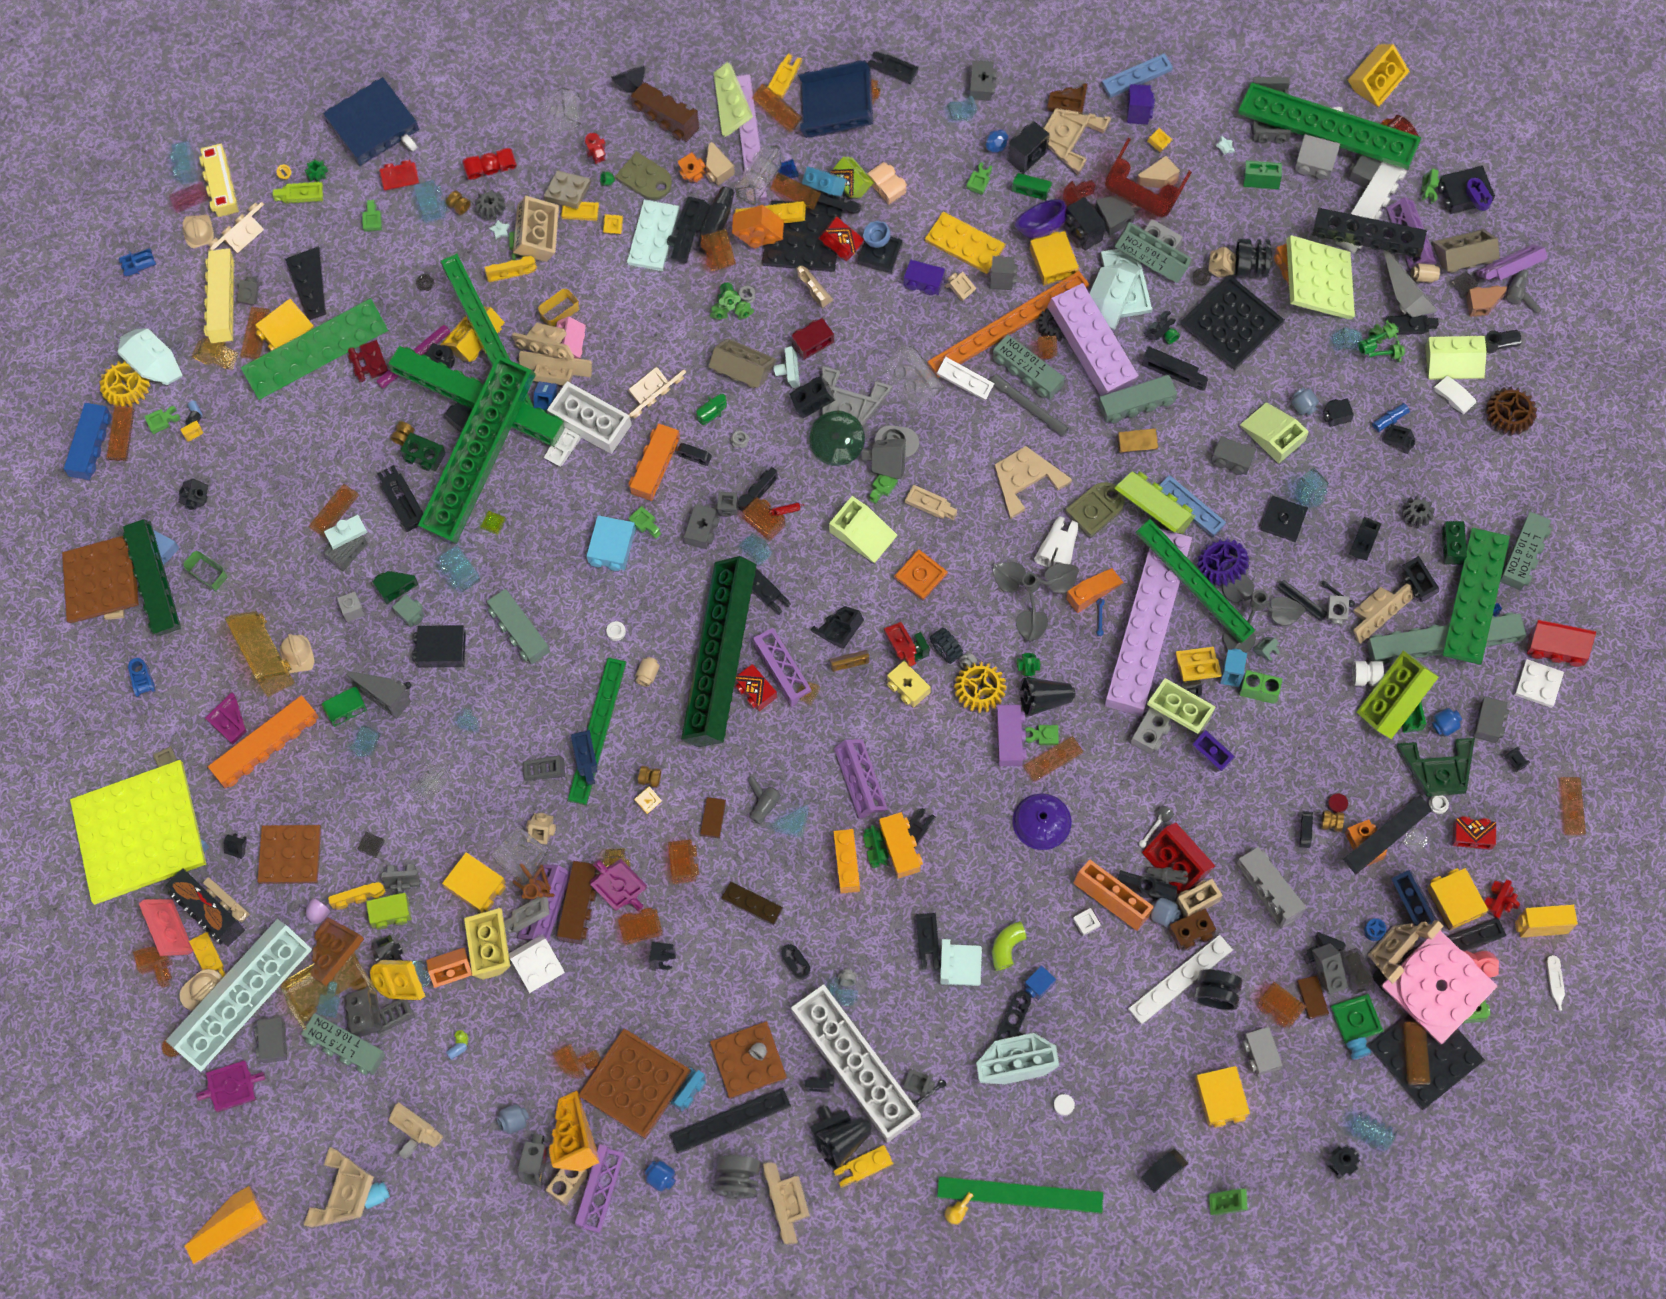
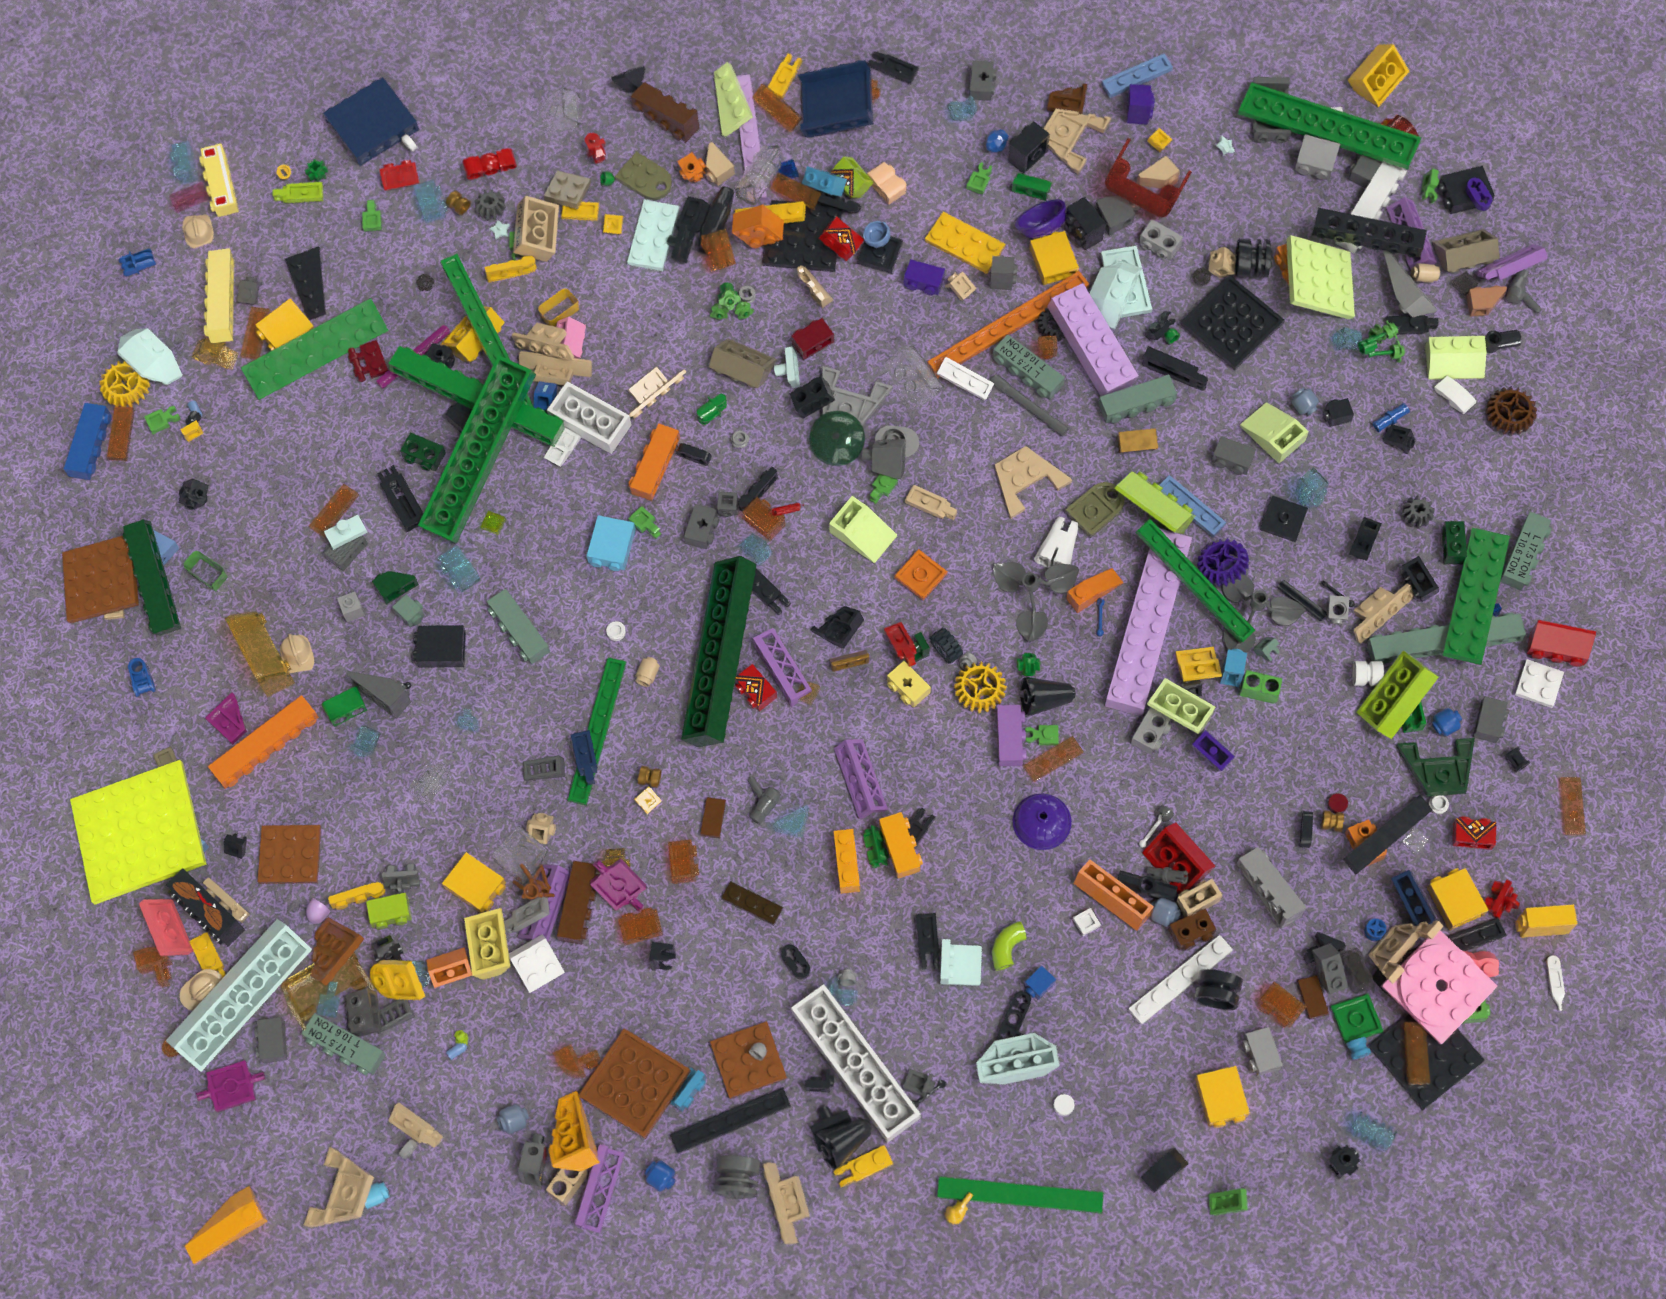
bracket [207,202,264,254] -> none
clear smoke plate [357,832,385,858] -> none
pearl gold wheel [390,421,415,446] -> none
clear red brick [1062,180,1095,208] -> none
sand green brick [1115,222,1192,283] -> none
green hinge [1243,160,1282,190] -> none

